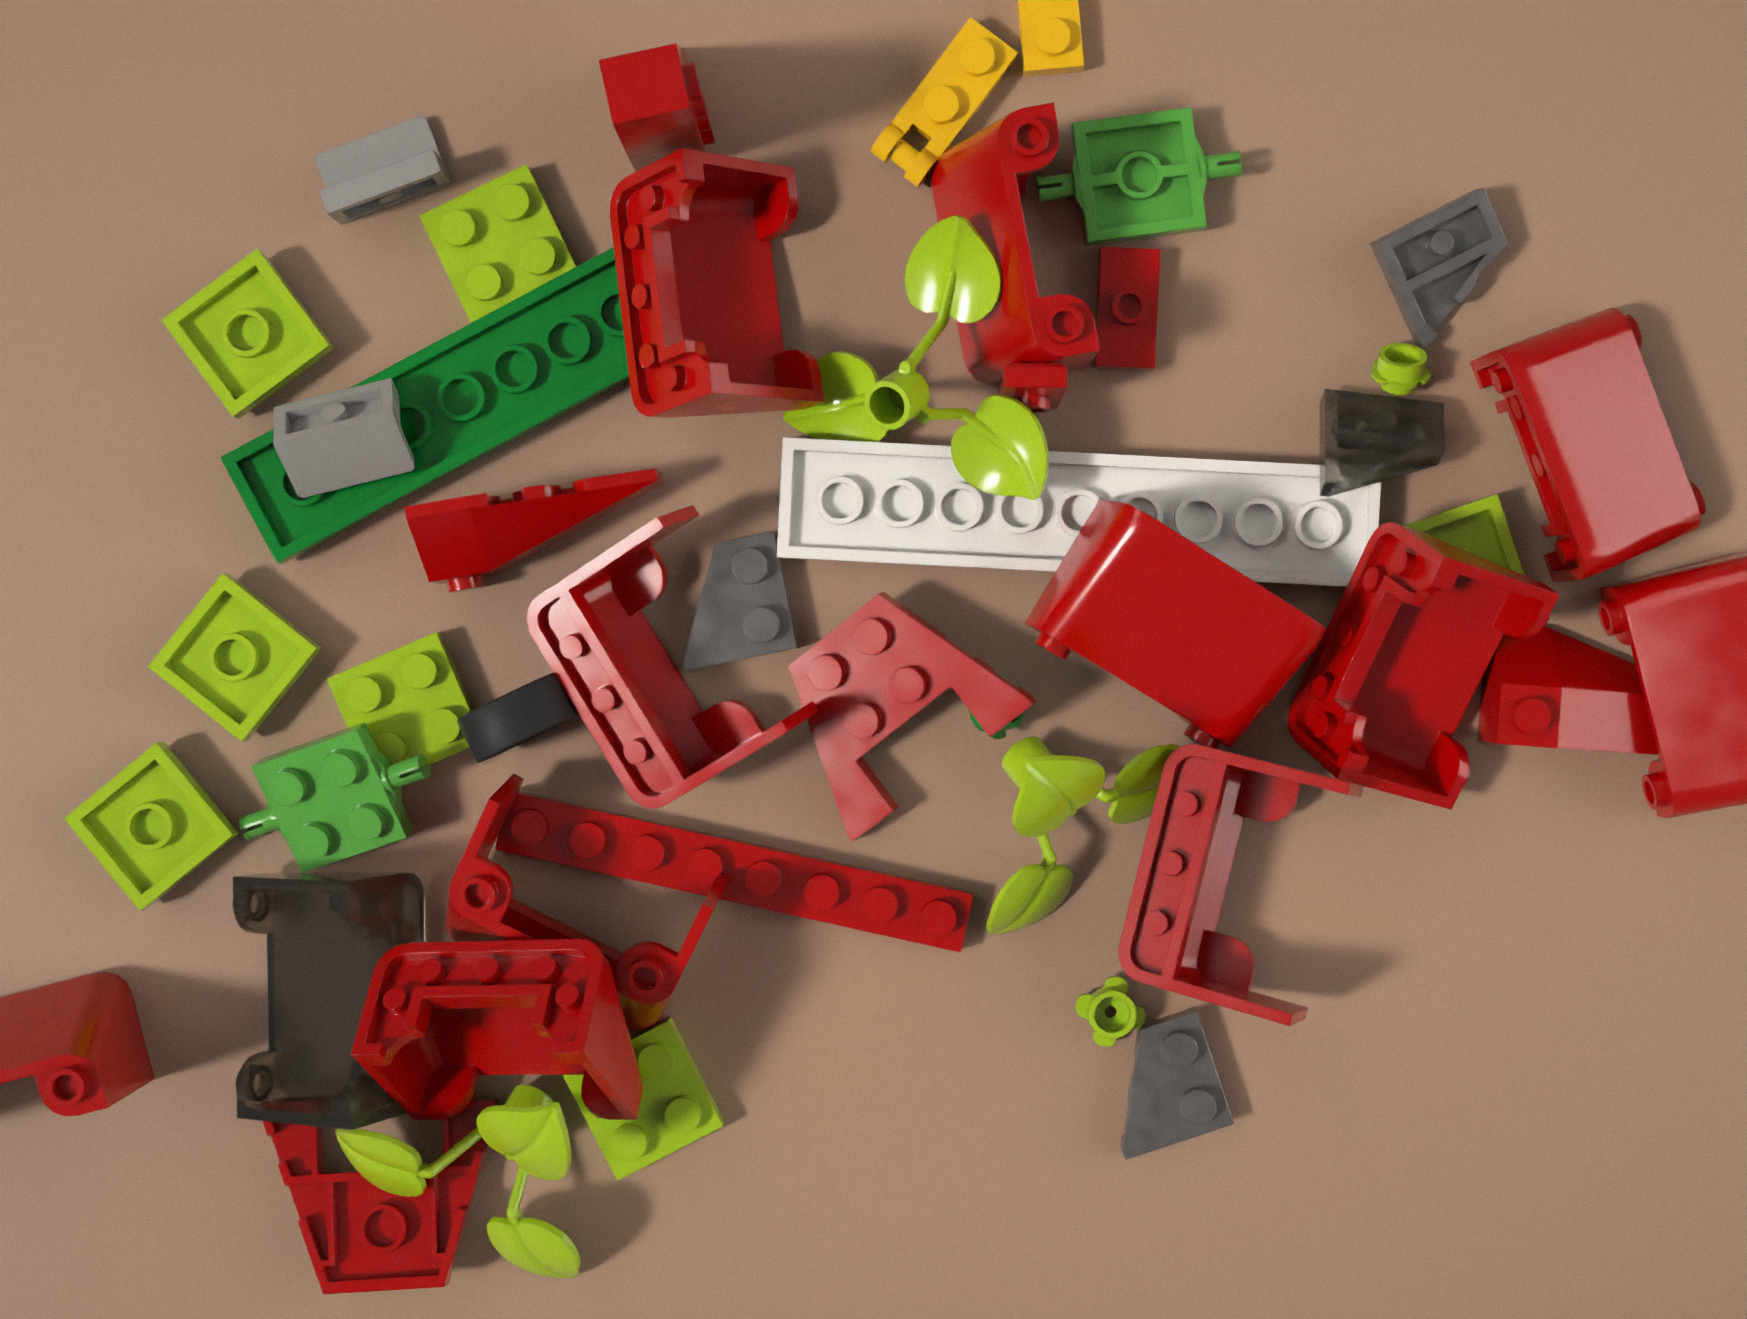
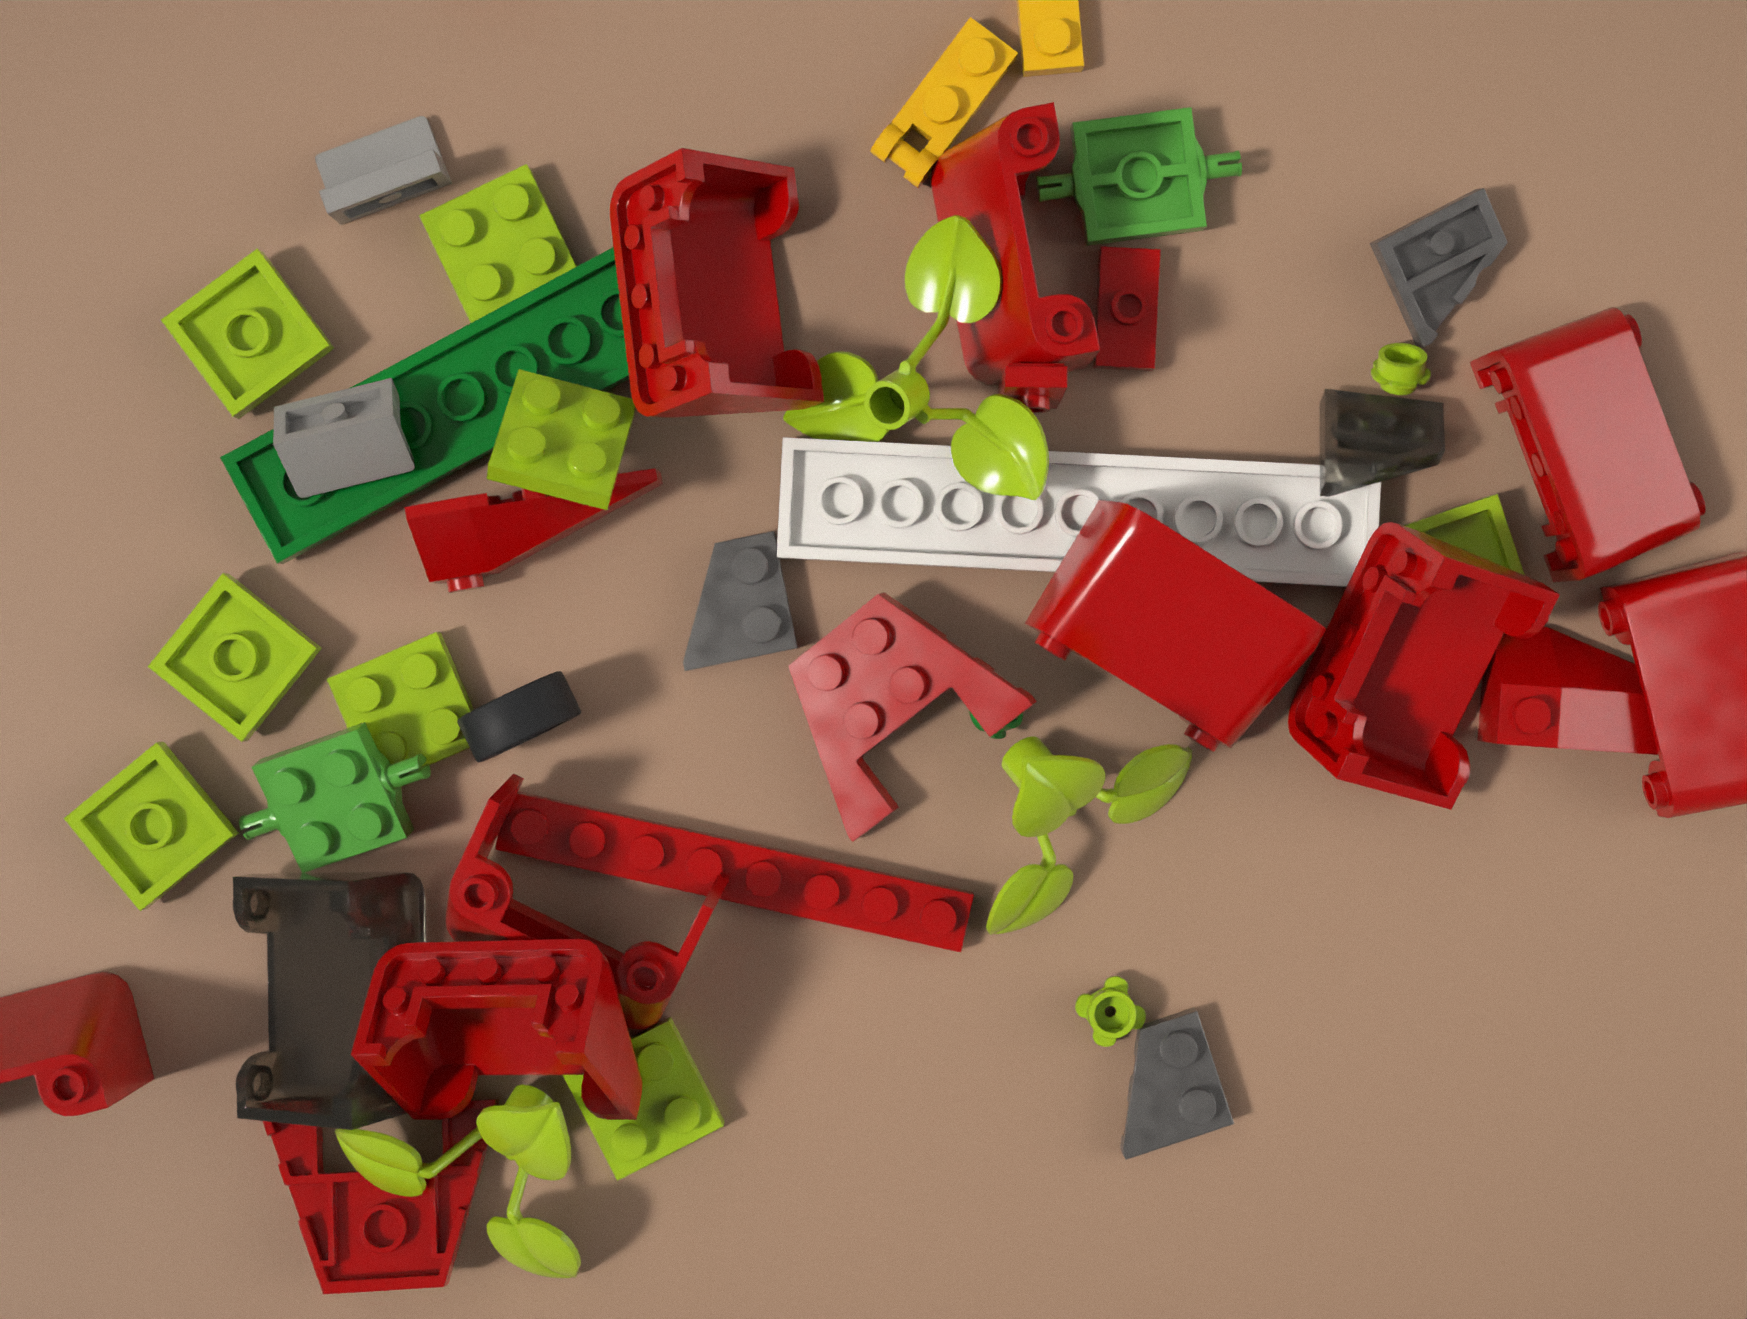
red windscreen [526,505,819,808] -> none
red wedge [599,43,715,172] -> none
red windscreen [1118,744,1364,1026] -> none
none -> lime plate [487,369,636,510]

